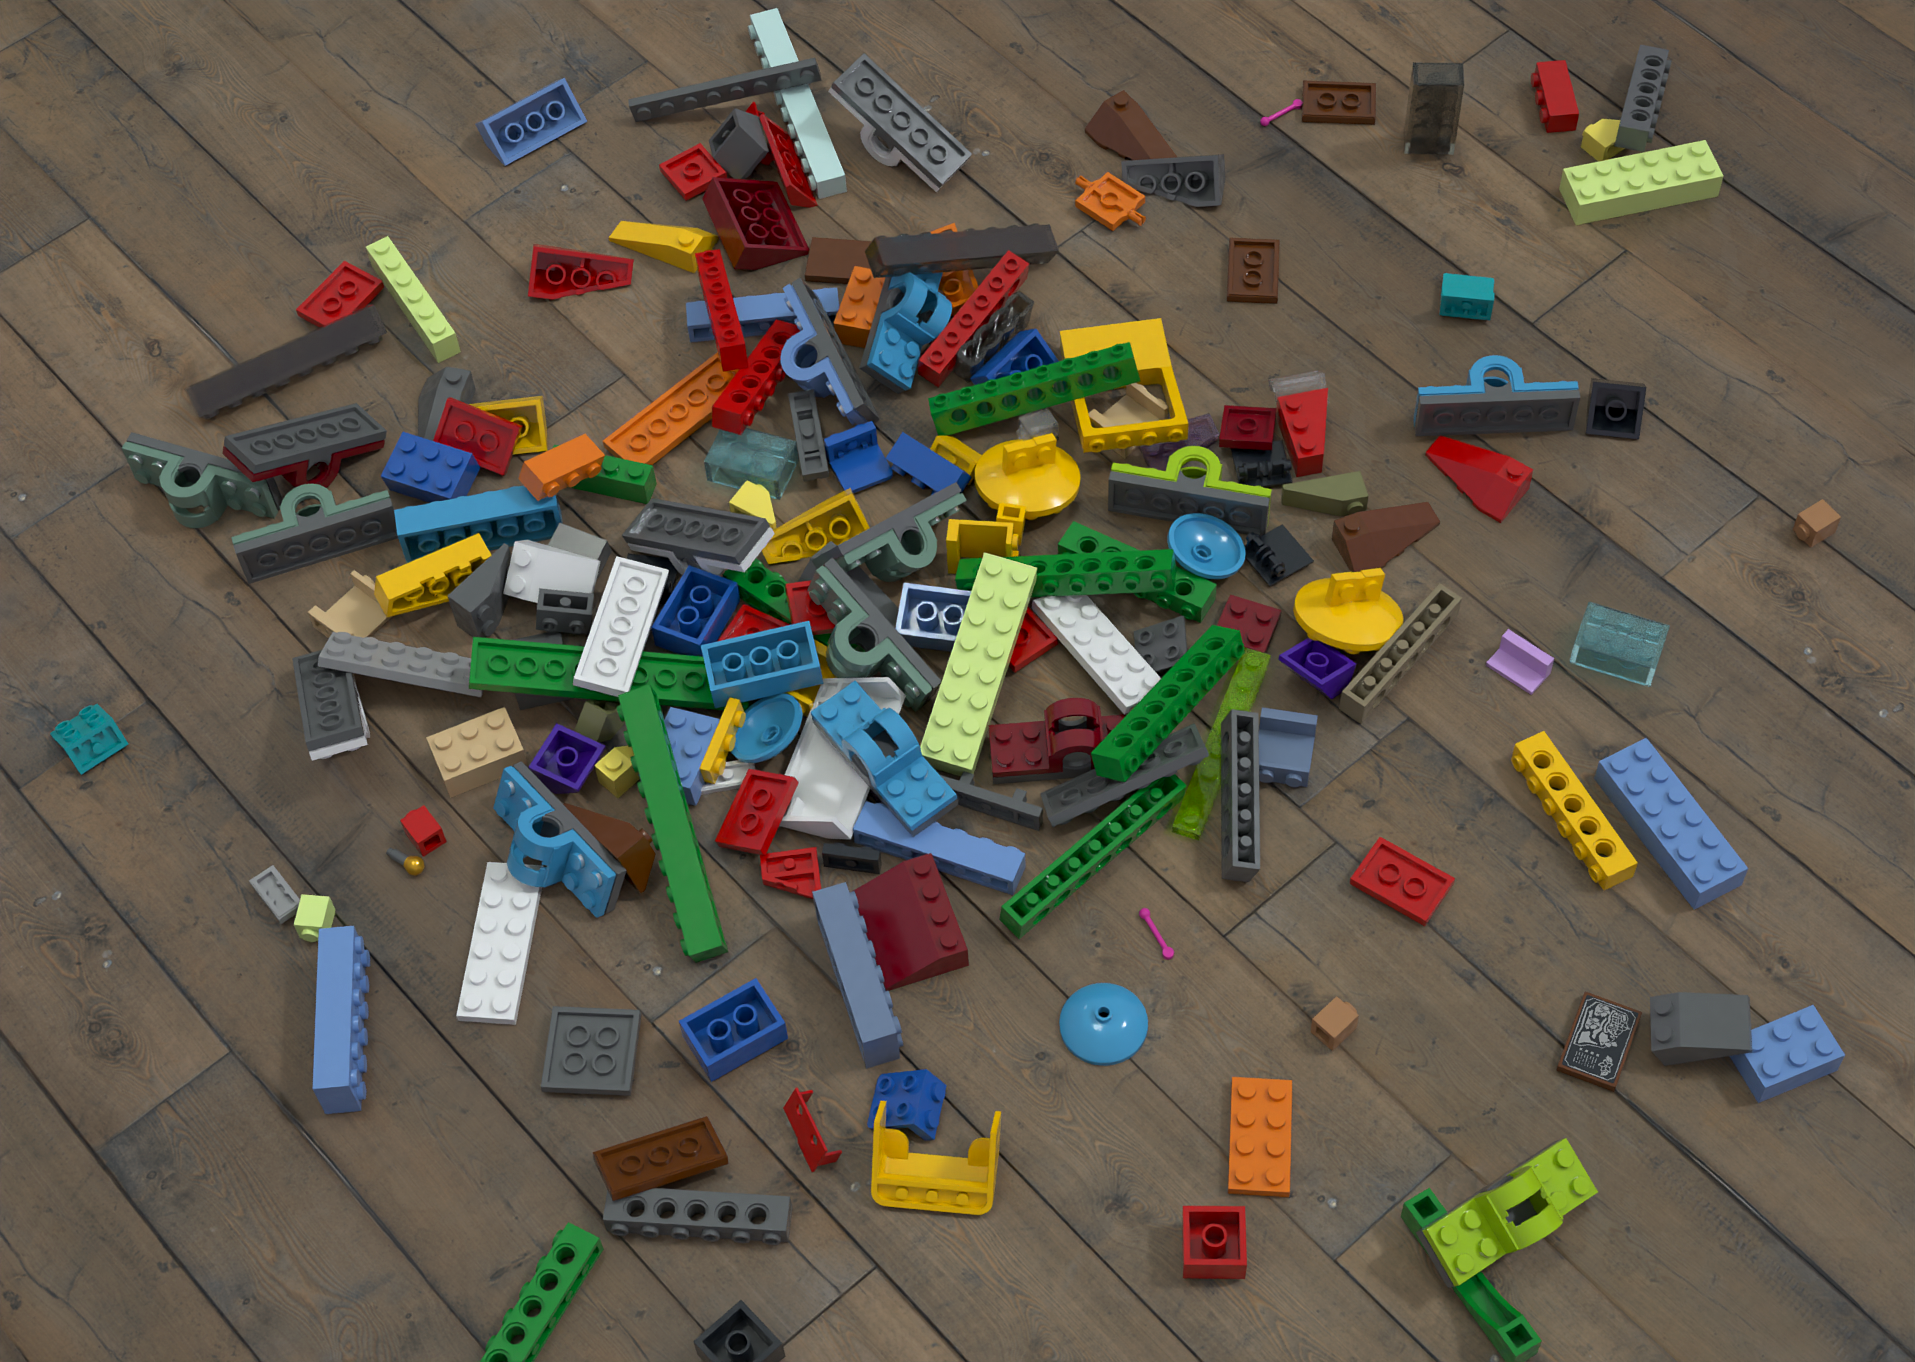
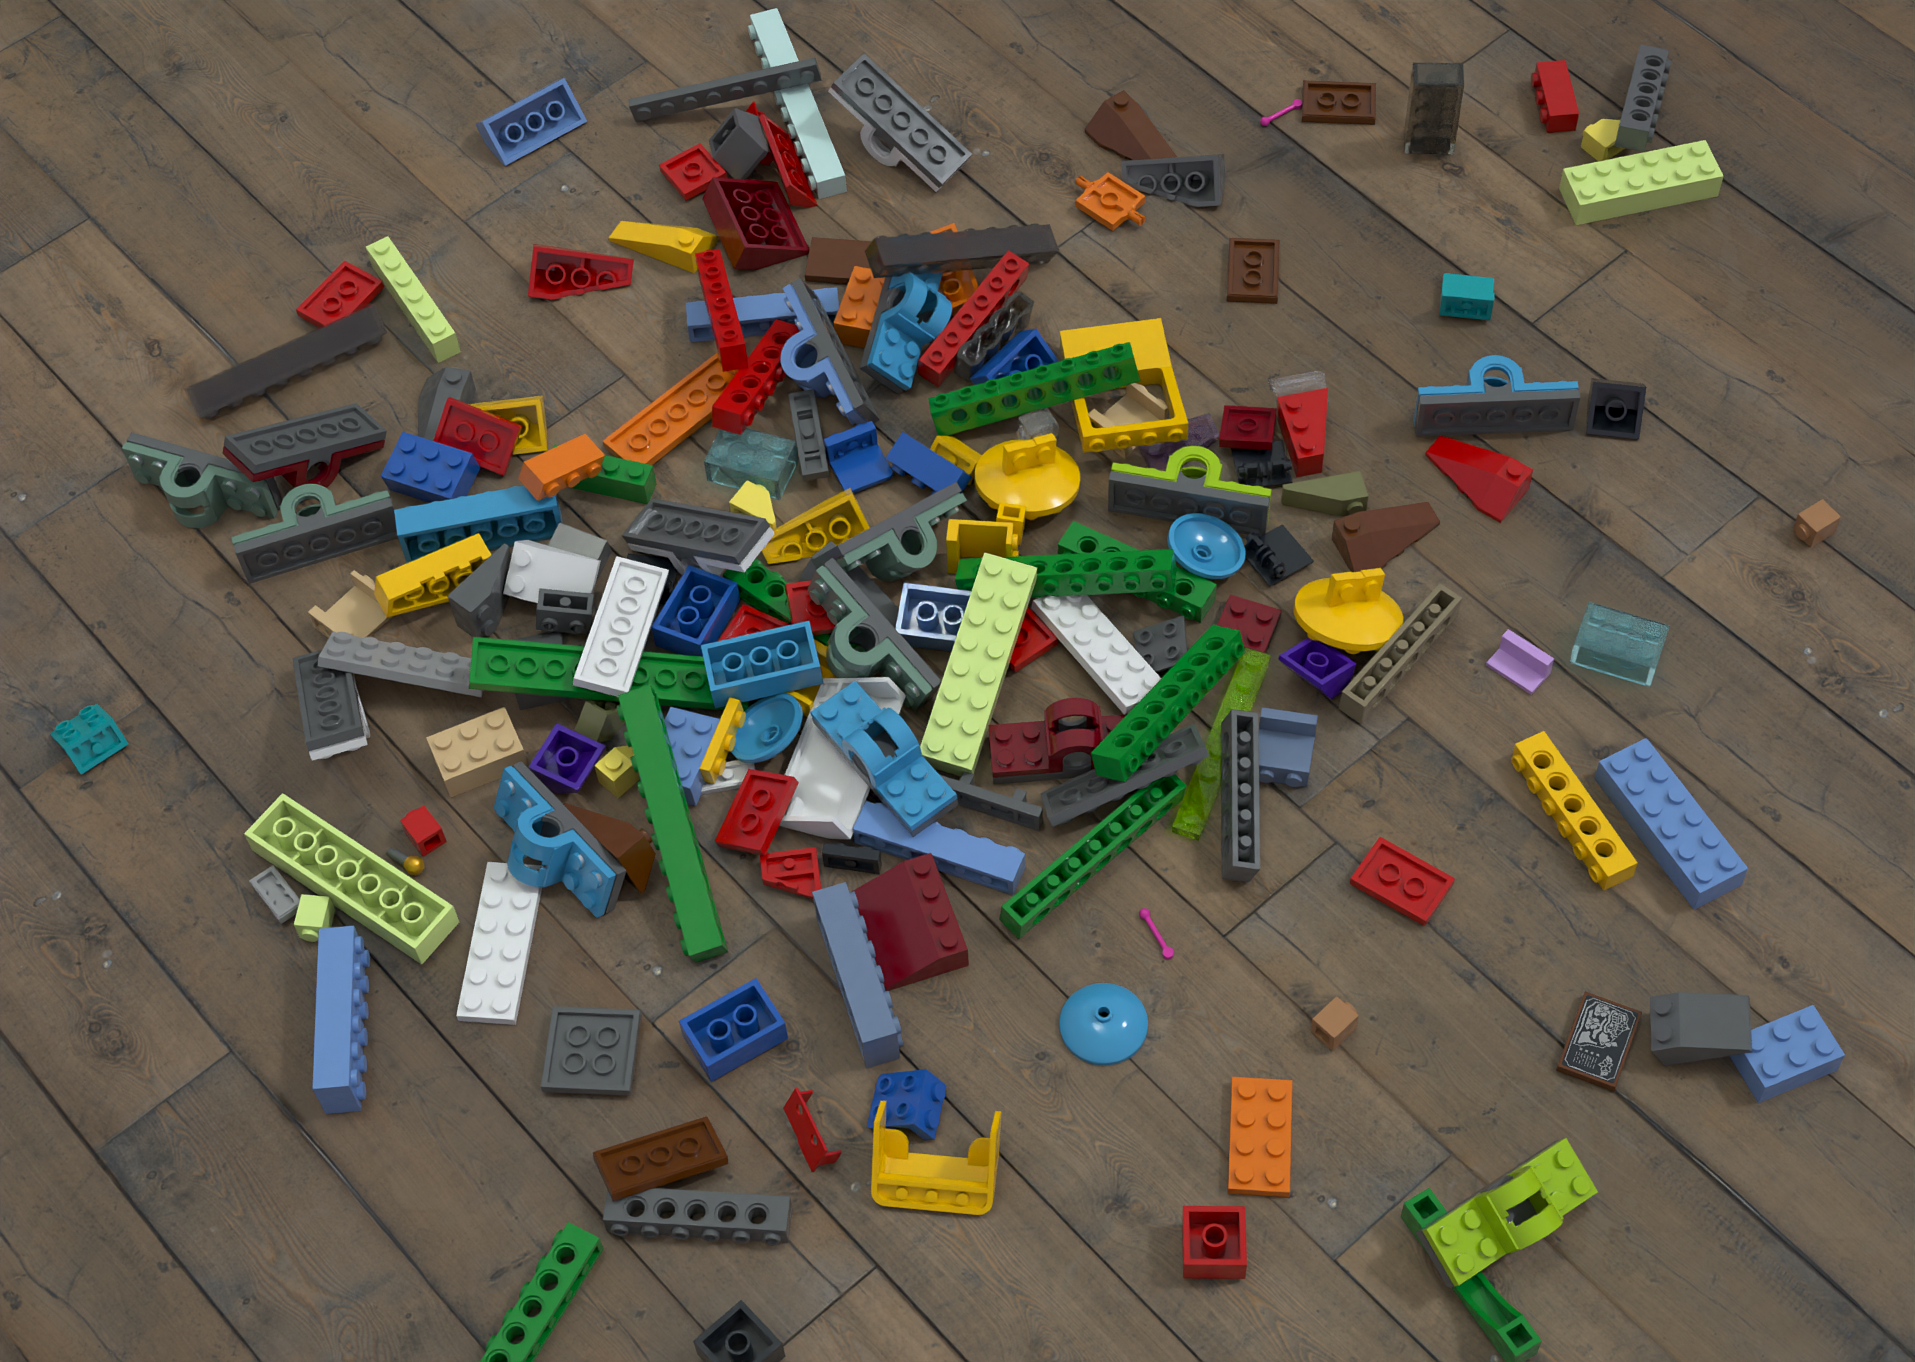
none -> yellowish green brick [244,793,459,964]

